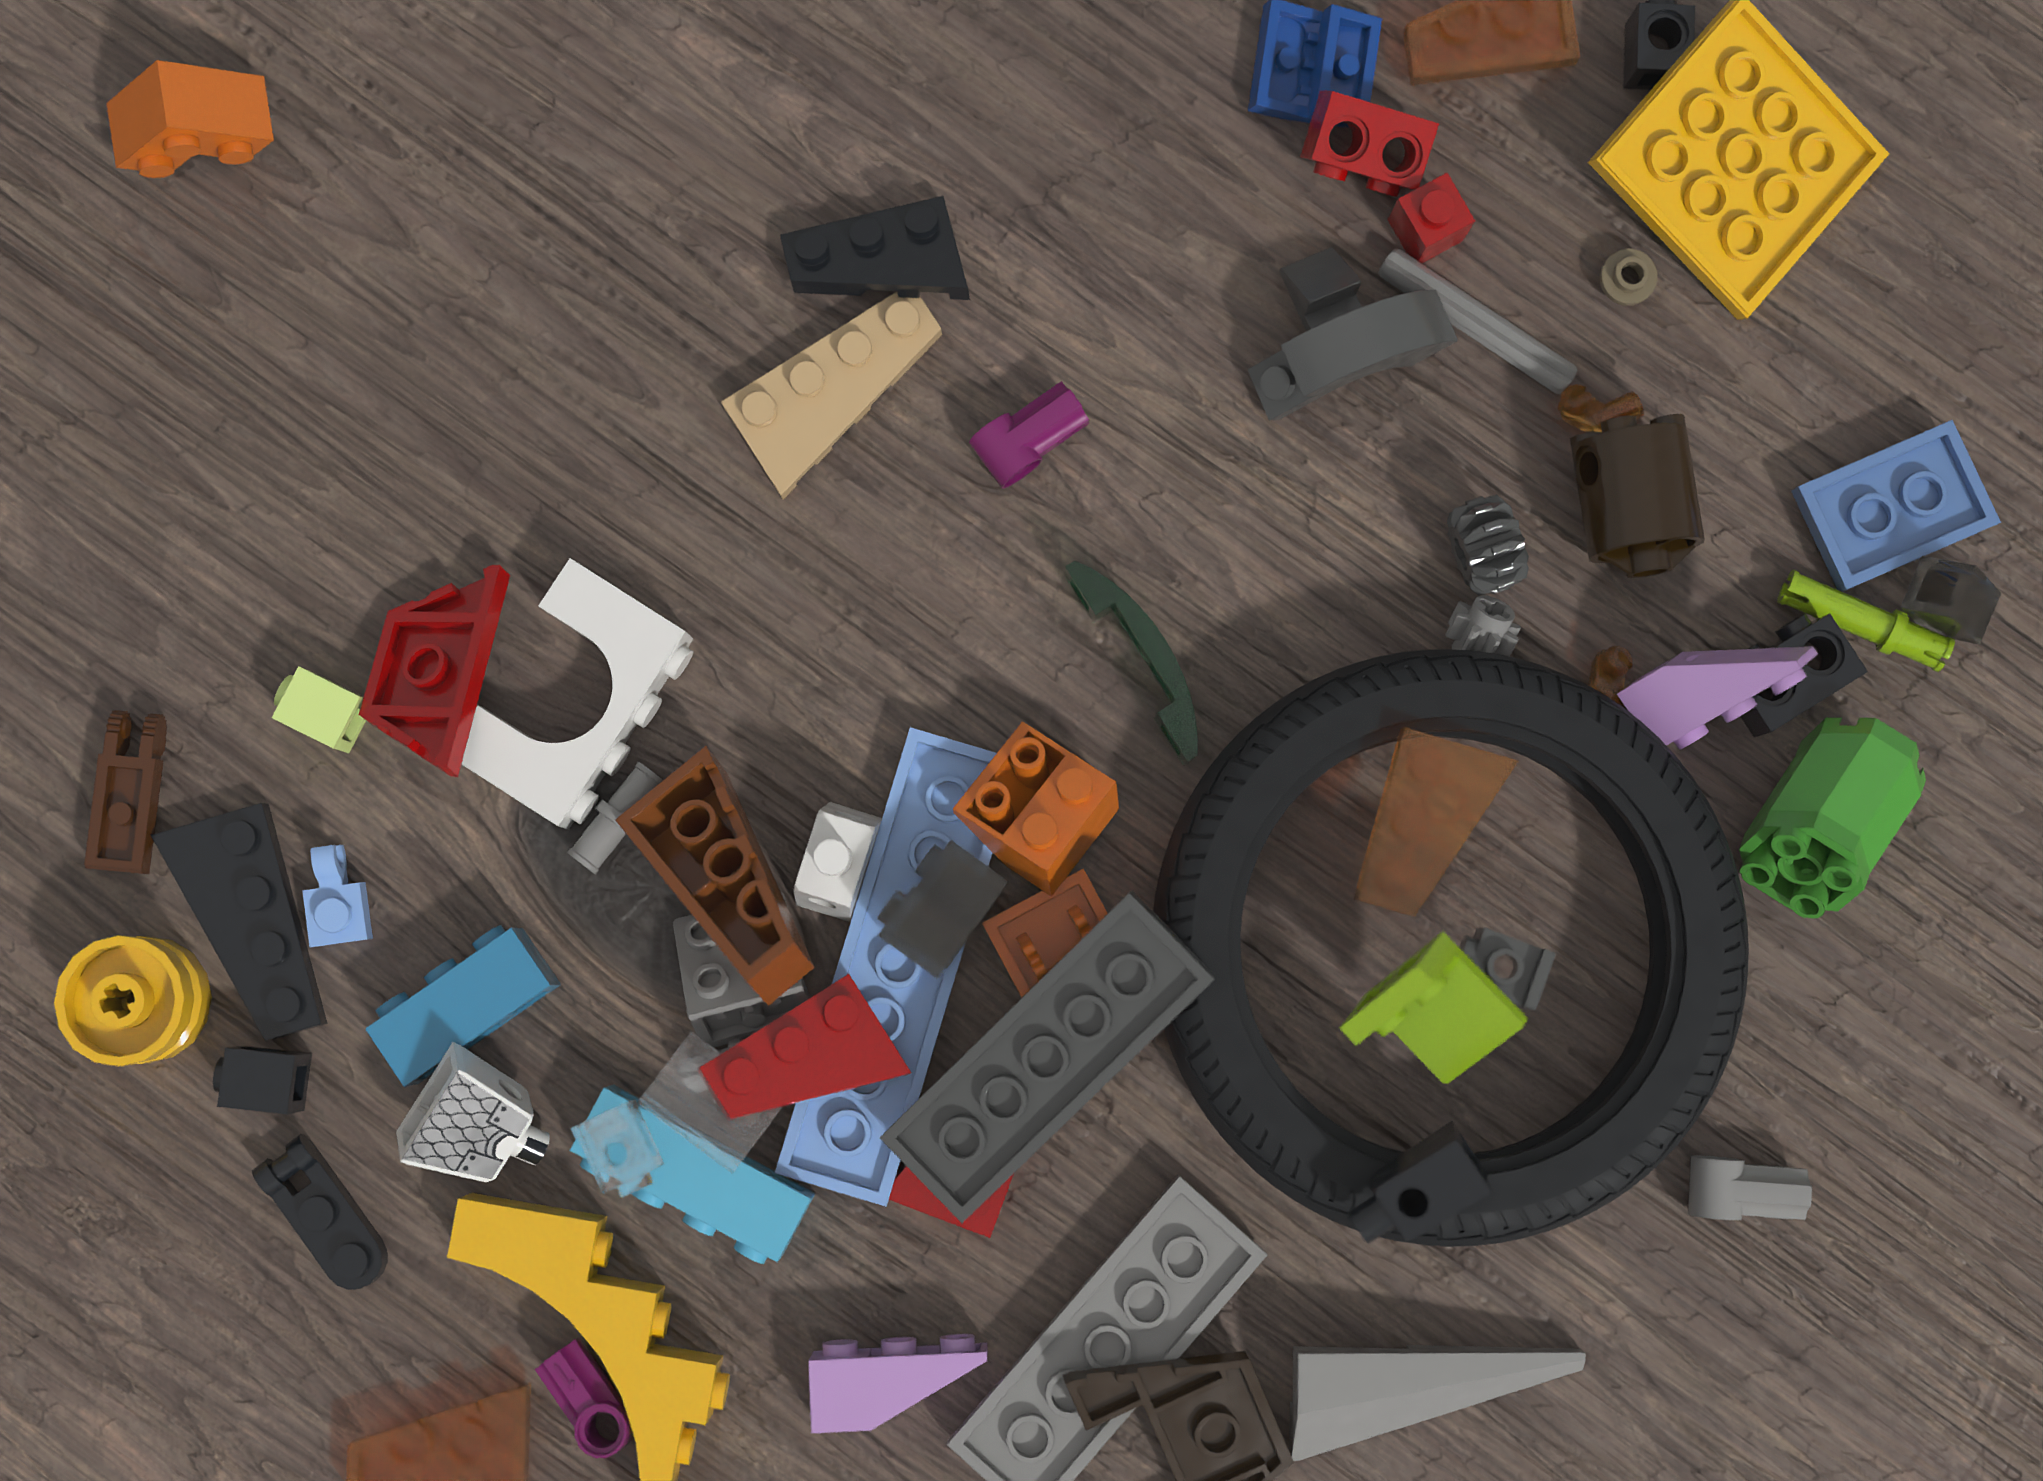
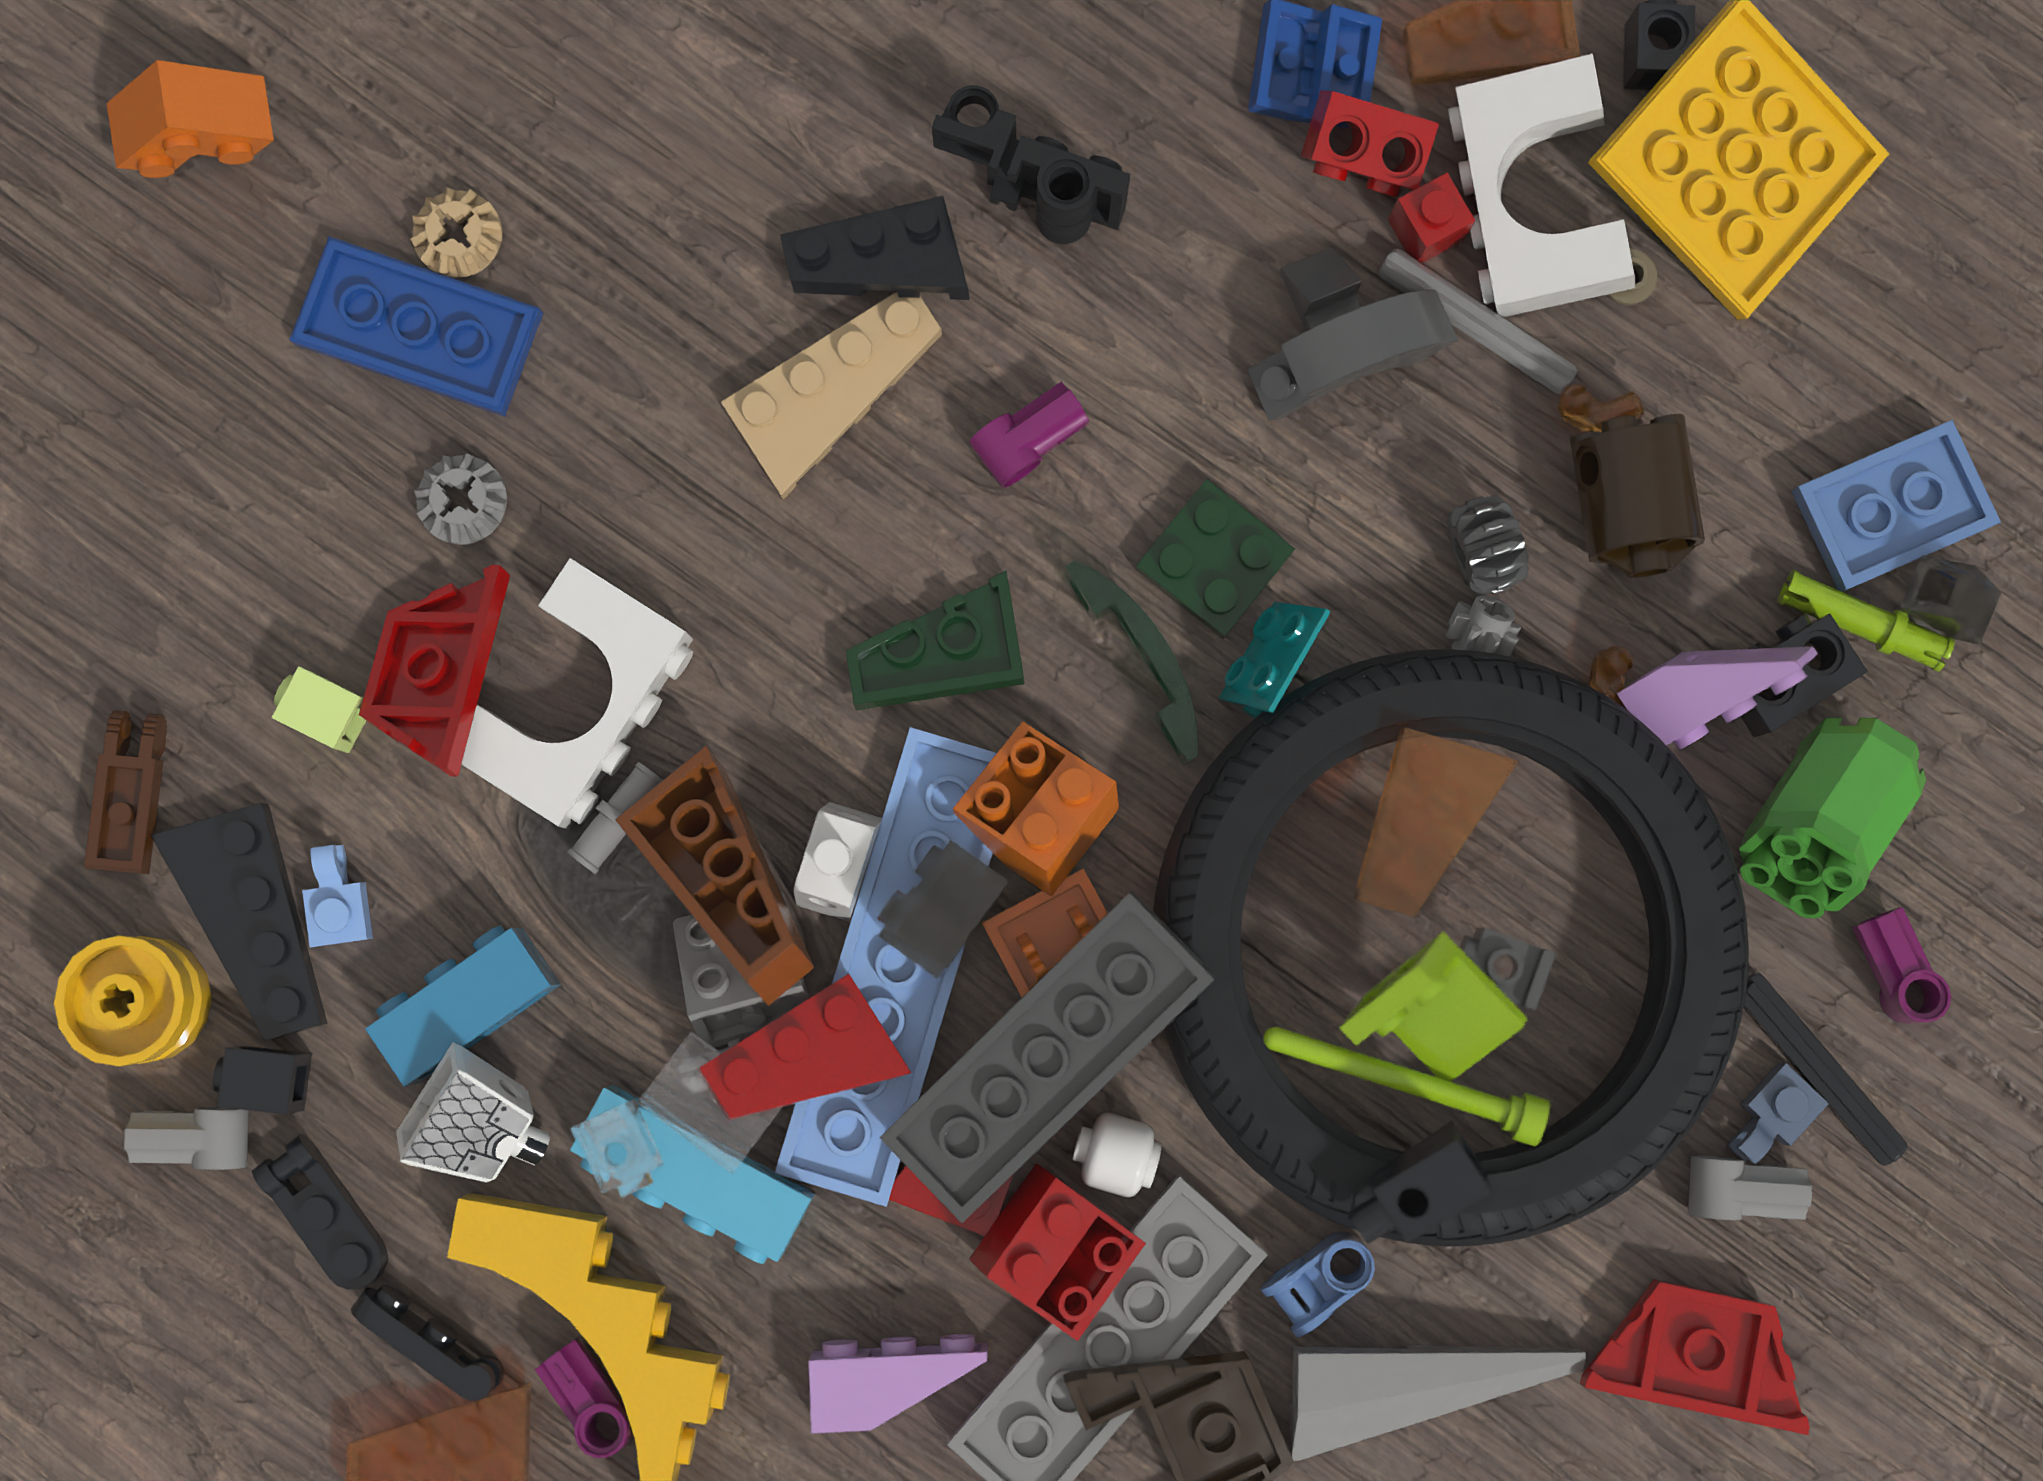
none -> light grey piece [124,1107,249,1170]
none -> blue tile [289,236,543,417]
none -> black plate [350,1284,504,1401]
none -> tan gear [410,187,502,278]
none -> light grey gear [414,453,507,545]
none -> dark green wing [846,570,1025,711]
none -> black plate [931,85,1131,244]
none -> red slope [969,1163,1146,1341]
none -> white head [1072,1113,1162,1197]
none -> dark green plate [1135,479,1295,639]
none -> teal hinge [1218,601,1331,719]
none -> medium blue piece [1260,1232,1375,1337]
none -> lime piece [1263,1027,1550,1147]
none -> white arch [1448,53,1635,317]
none -> red wing [1580,1279,1810,1435]
none -> sand blue plate [1727,1063,1829,1164]
none -> black axle [1744,973,1908,1166]
none -> magenta piece [1852,907,1951,1024]

